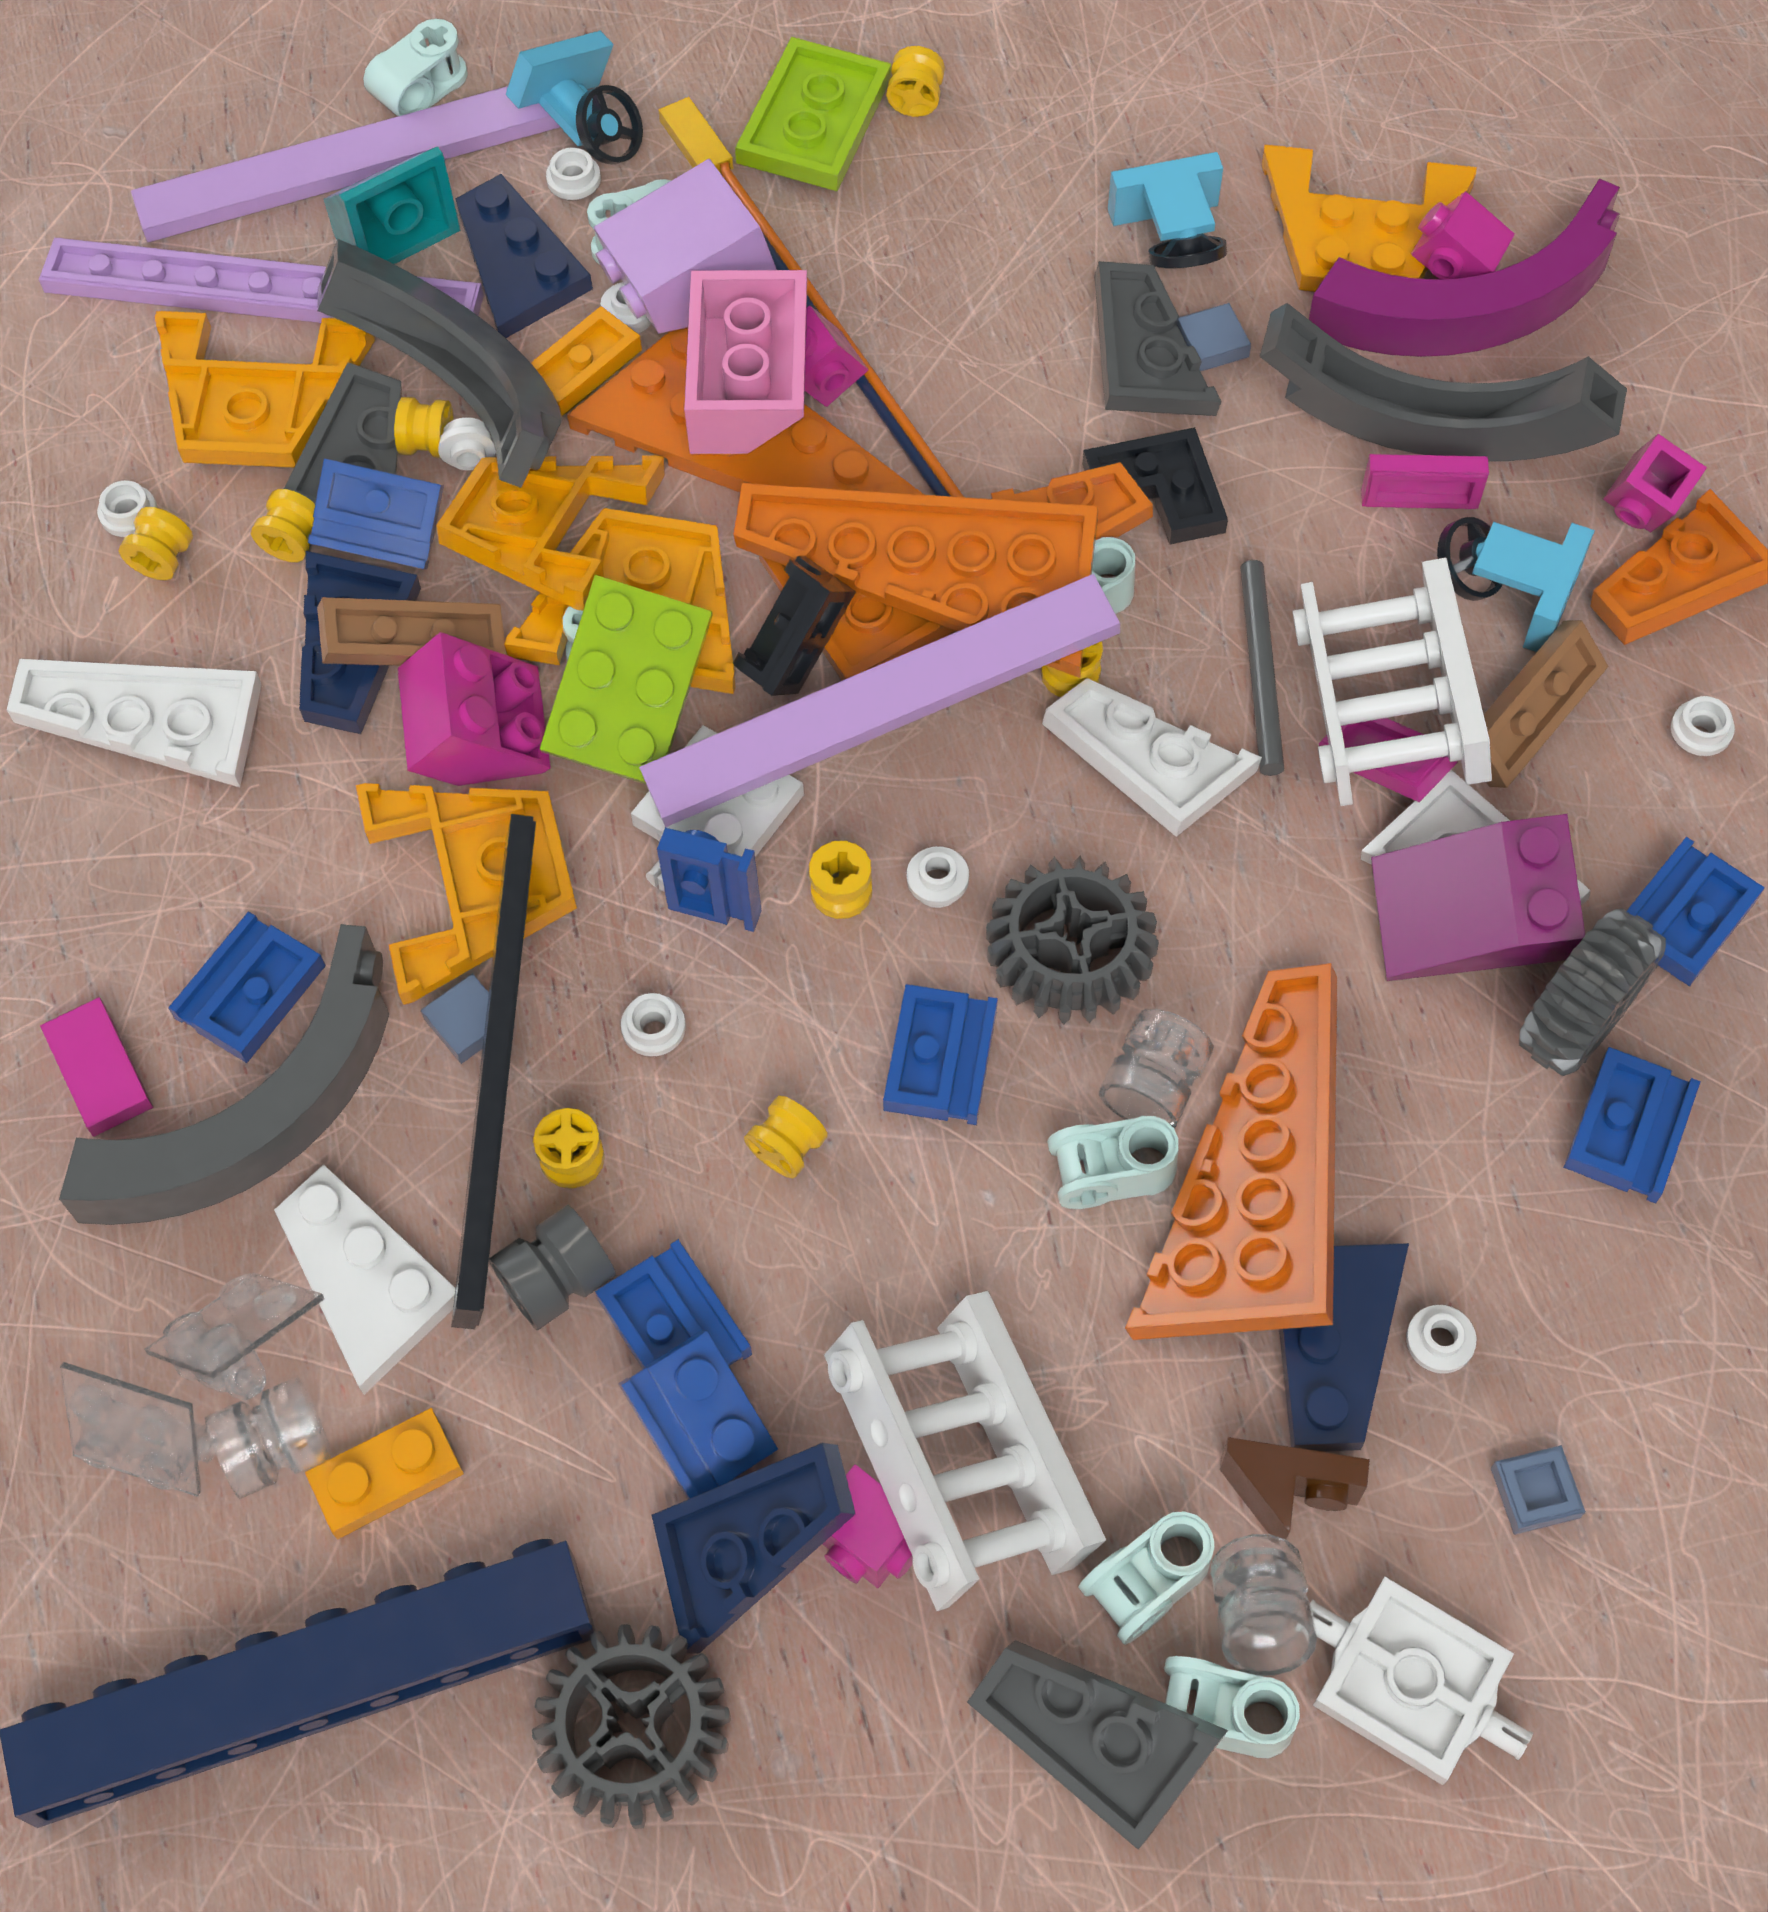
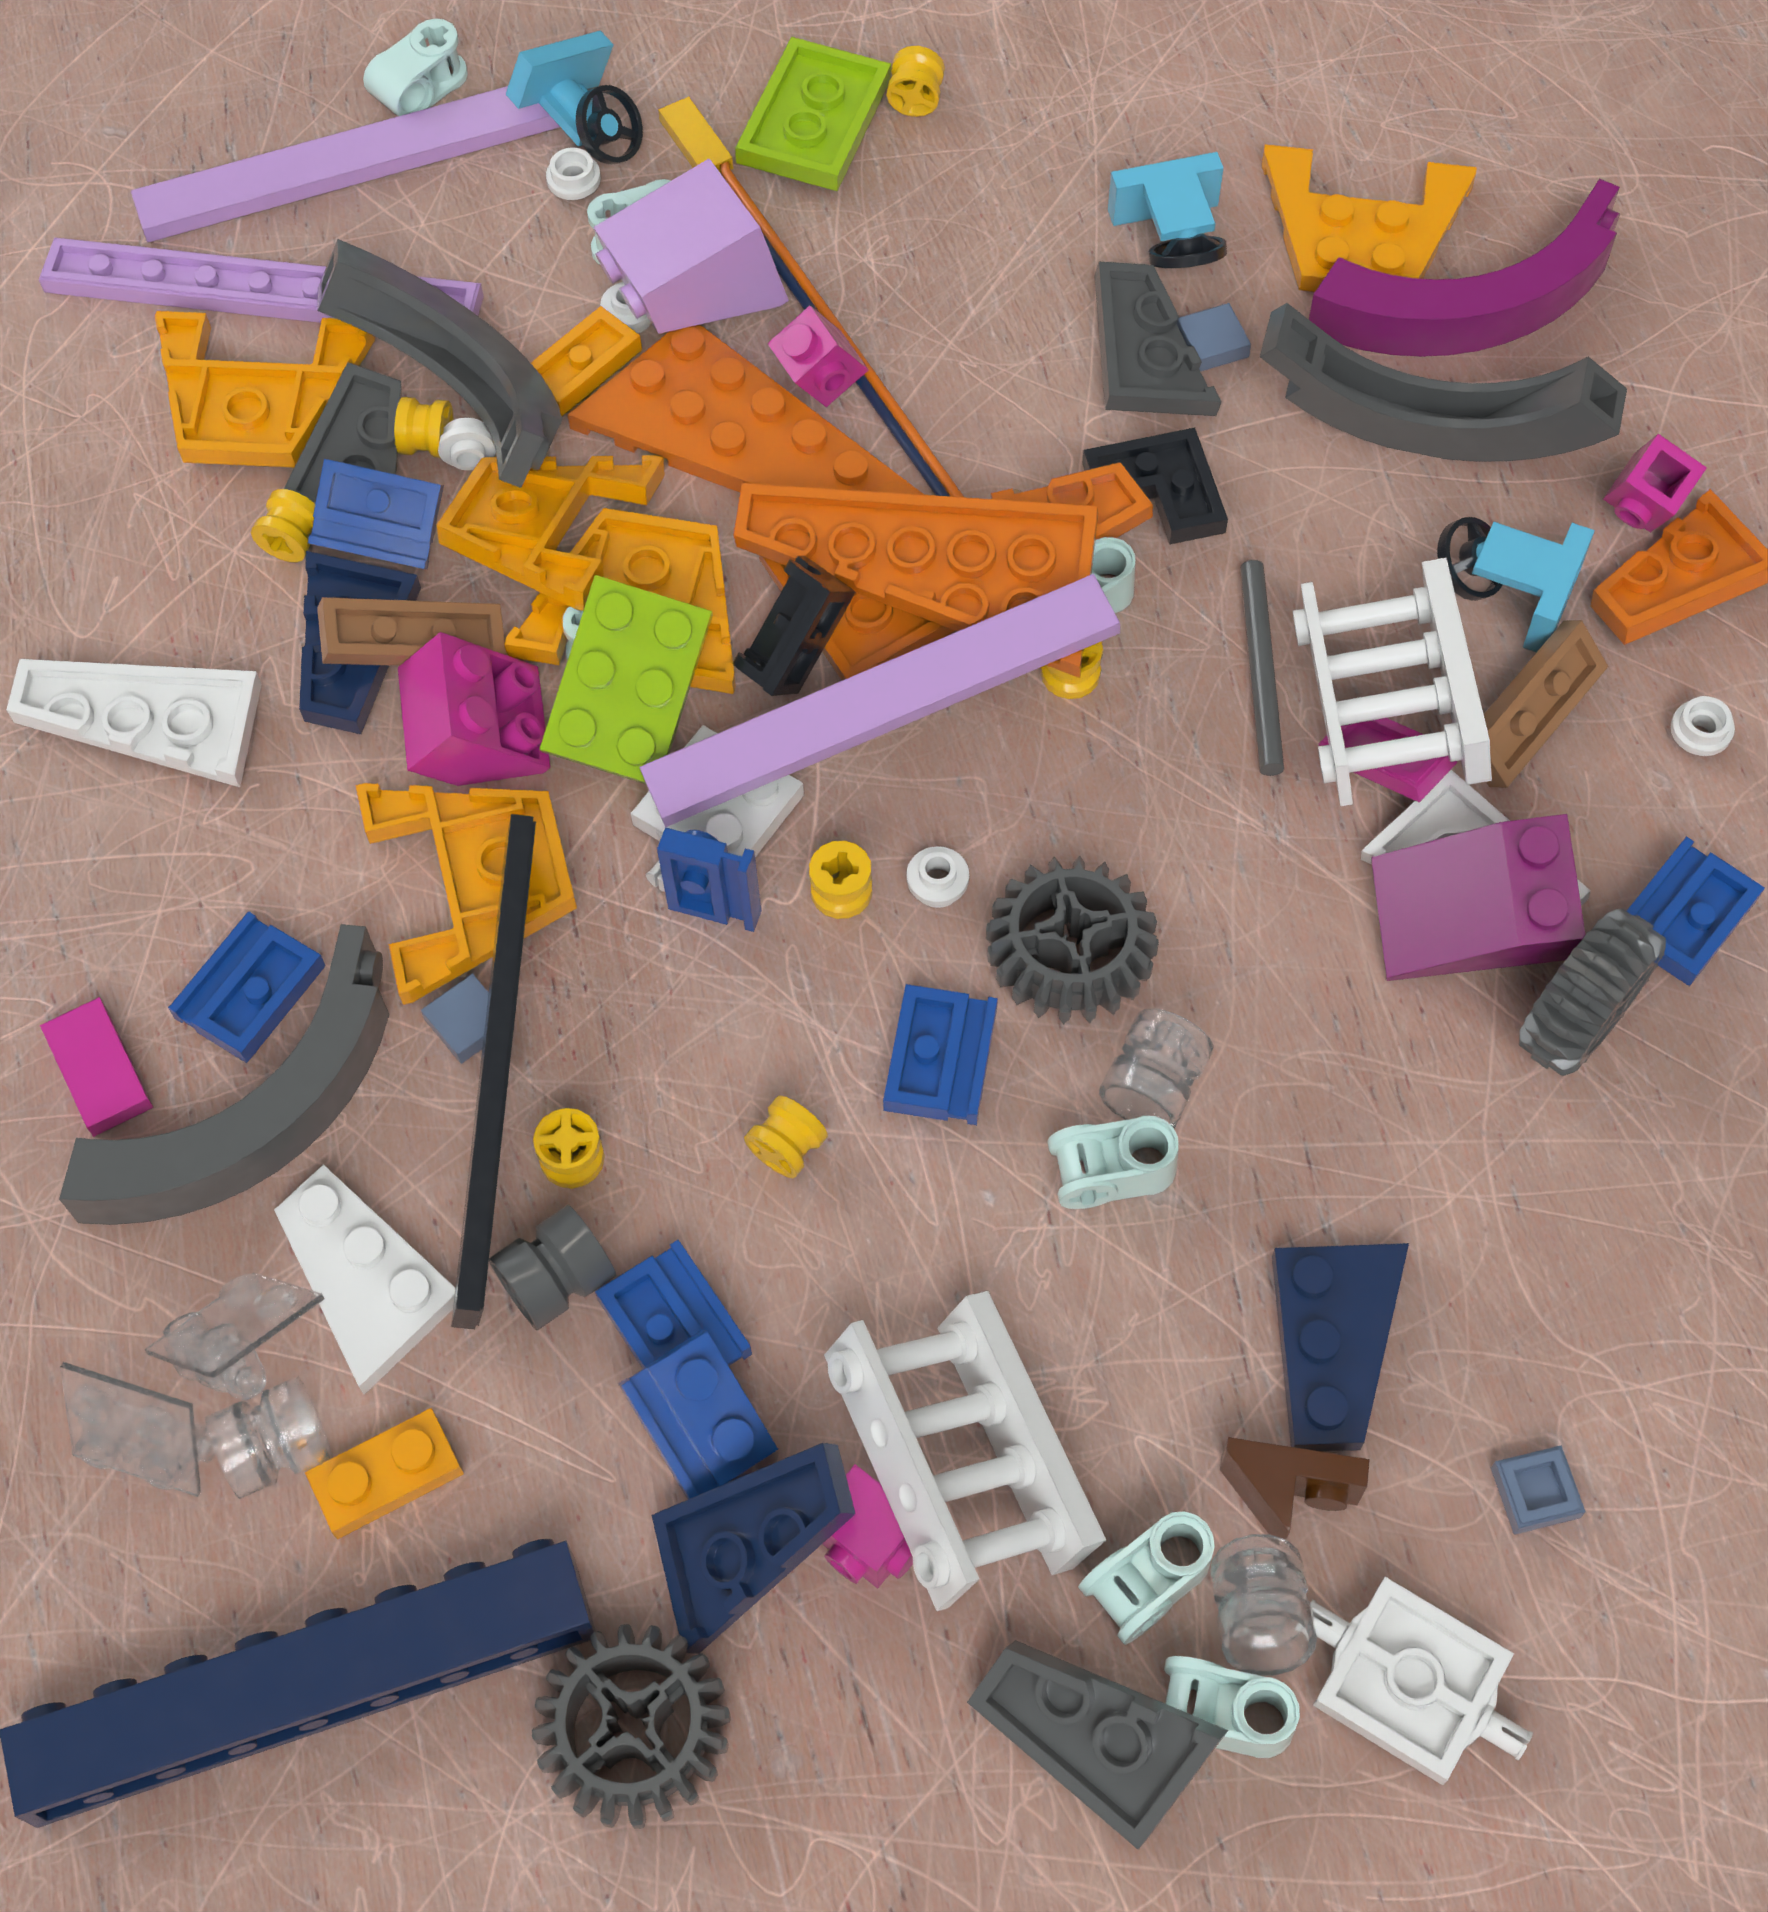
white plate [97,480,157,537] -> none
yellow wheel [118,507,193,580] -> none
teal slope [323,146,461,264] -> none
dark blue wing [455,174,593,338] -> none
white plate [621,993,686,1056] -> none
bright pink slope [684,270,807,454] -> none
white wing [1042,678,1262,837] -> none
orange wing [1125,963,1337,1340] -> none
dark pink tile [1361,454,1489,509] -> none
white plate [1406,1305,1477,1373] -> none
dark pink brick [1411,191,1515,279] -> none
blue plate [1563,1047,1701,1204] -> none

